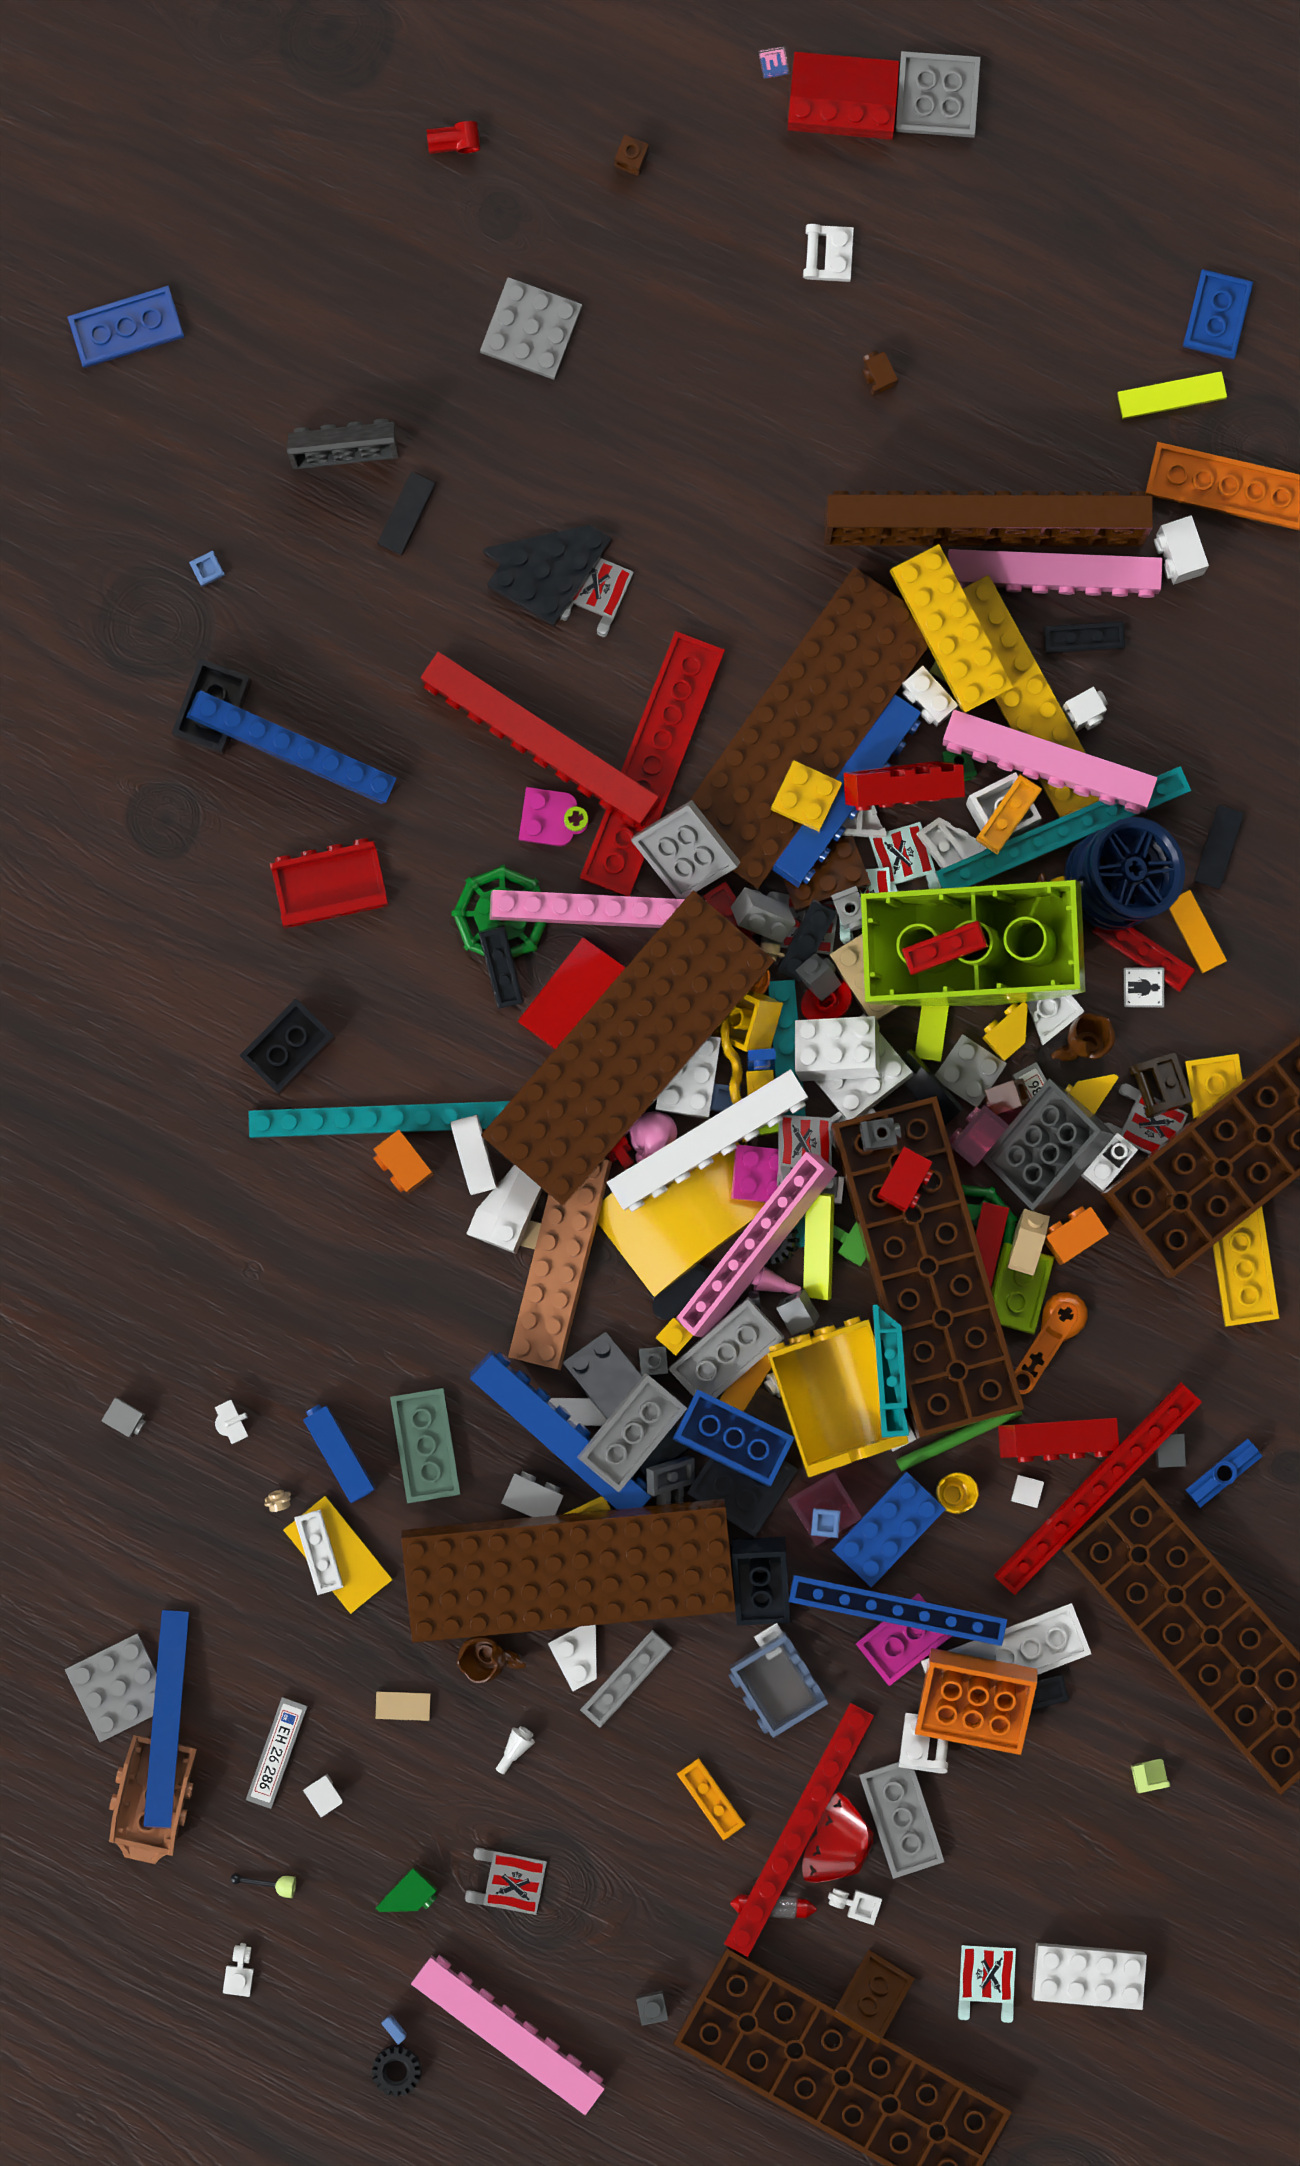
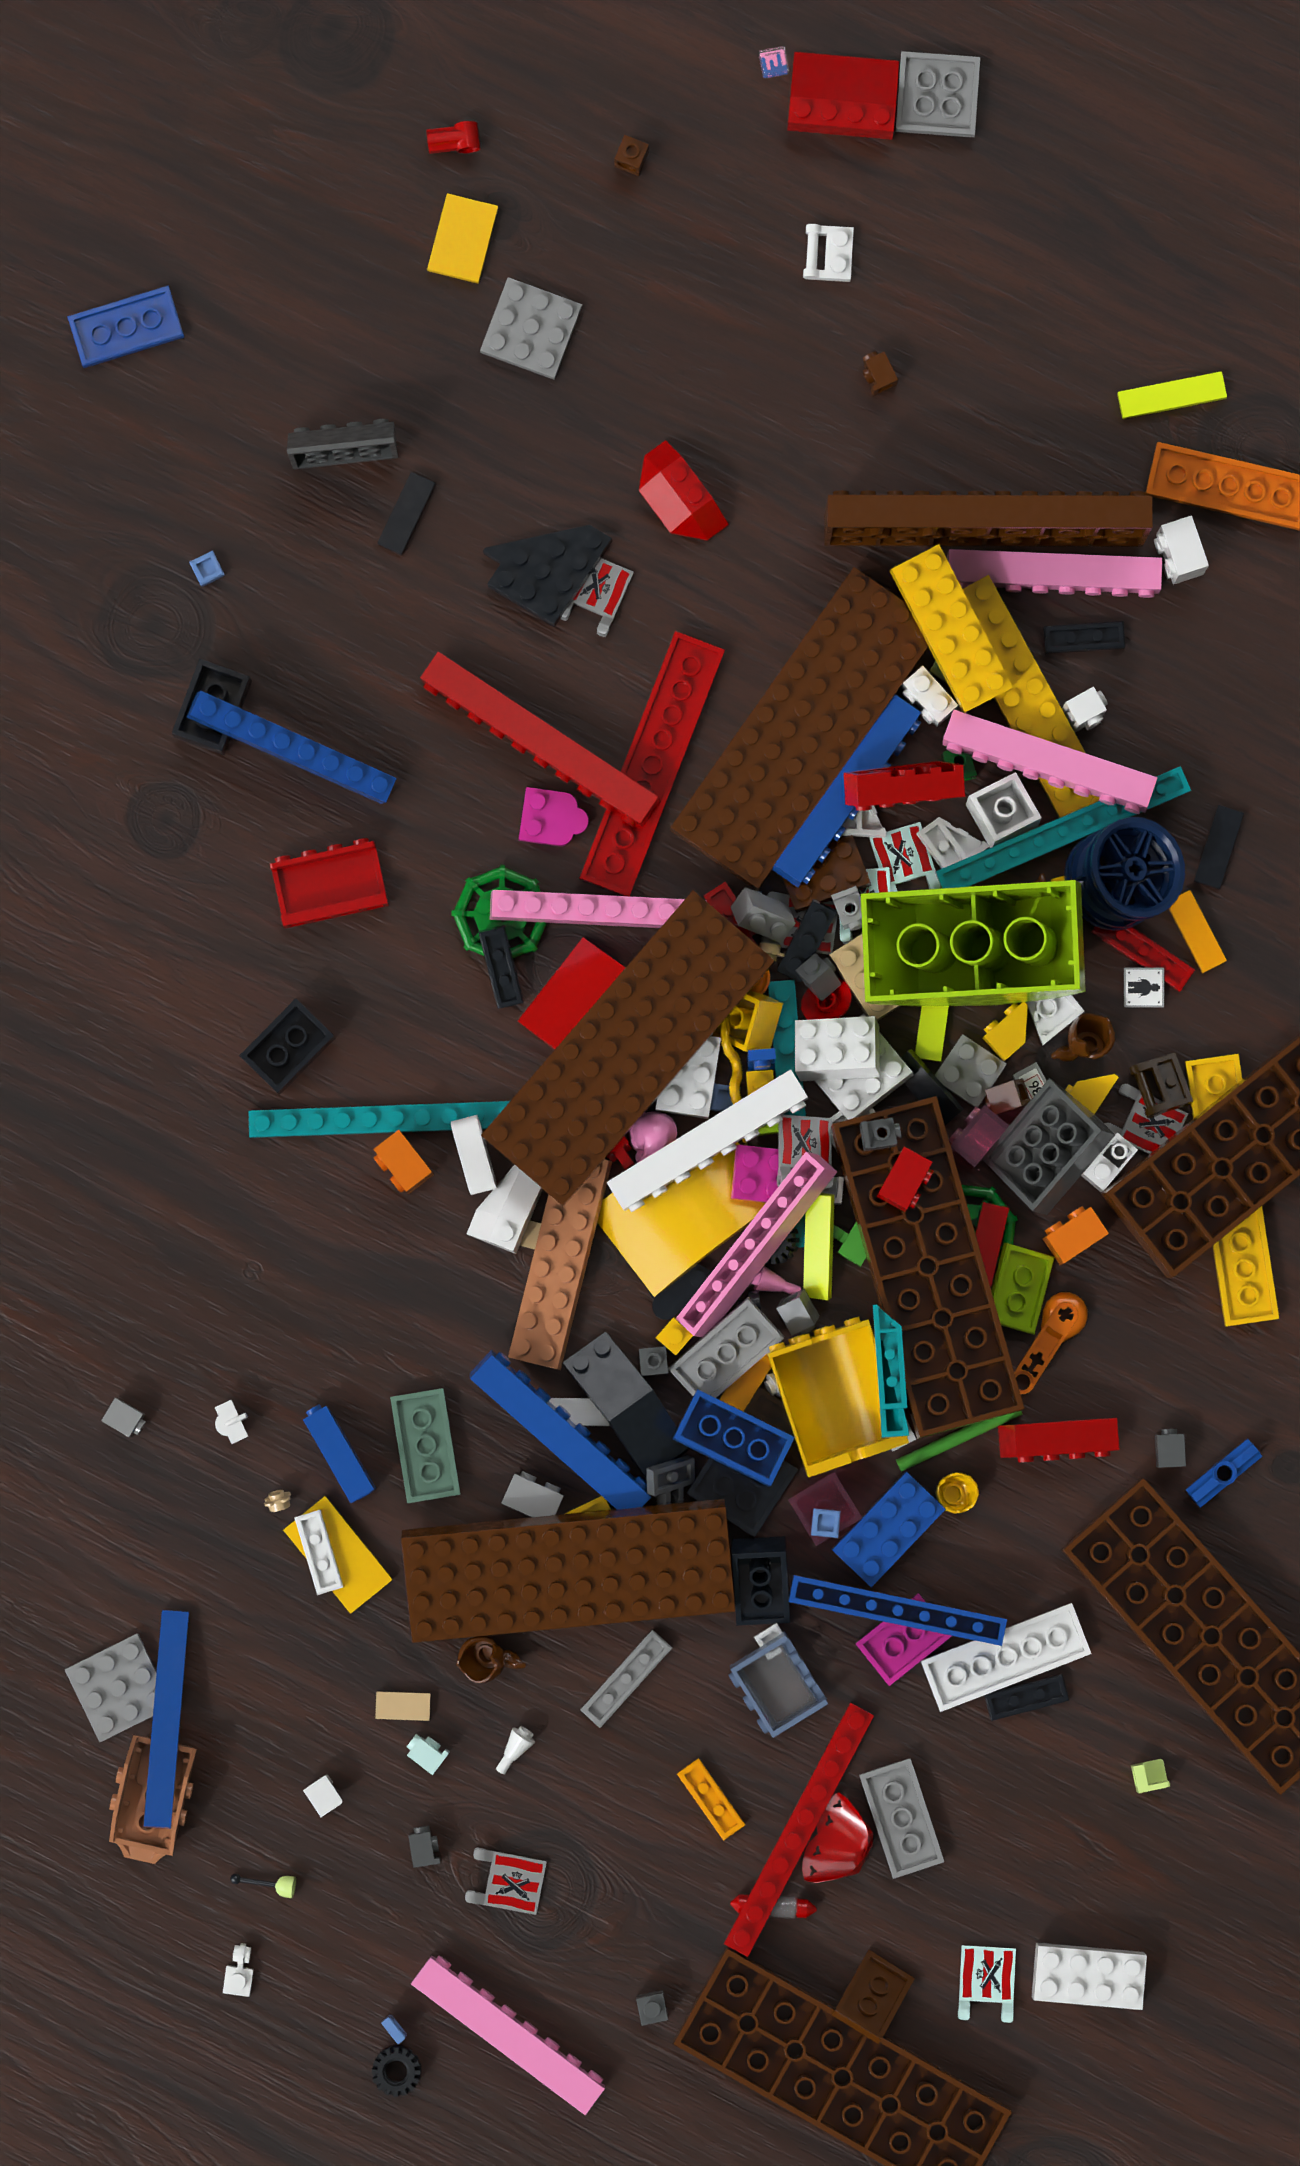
tile [246,1697,308,1809] -> none
green slope [375,1867,437,1912] -> none
white wing [548,1625,597,1691] -> none
lime bush [564,806,588,832] -> none
light grey plate [577,1374,687,1492] -> none
light grey plate [631,800,741,899] -> none
yellow plate [771,760,842,832] -> none
white plate [828,1888,882,1925] -> none
white plate [899,1713,948,1773] -> none
red tile [902,921,988,975] -> none
orange slope [915,1648,1037,1755] -> none
light orange tile [975,774,1042,855] -> none
red plate [994,1382,1202,1595] -> none
tan slope [1008,1209,1050,1275] -> none
white tile [1011,1475,1044,1508] -> none
blue tile [1183,269,1253,360] -> none
none -> light aqua brick [407,1734,450,1775]
none -> dark grey brick [408,1825,441,1868]
none -> yellow tile [427,193,498,284]
none -> red wedge [639,440,729,541]

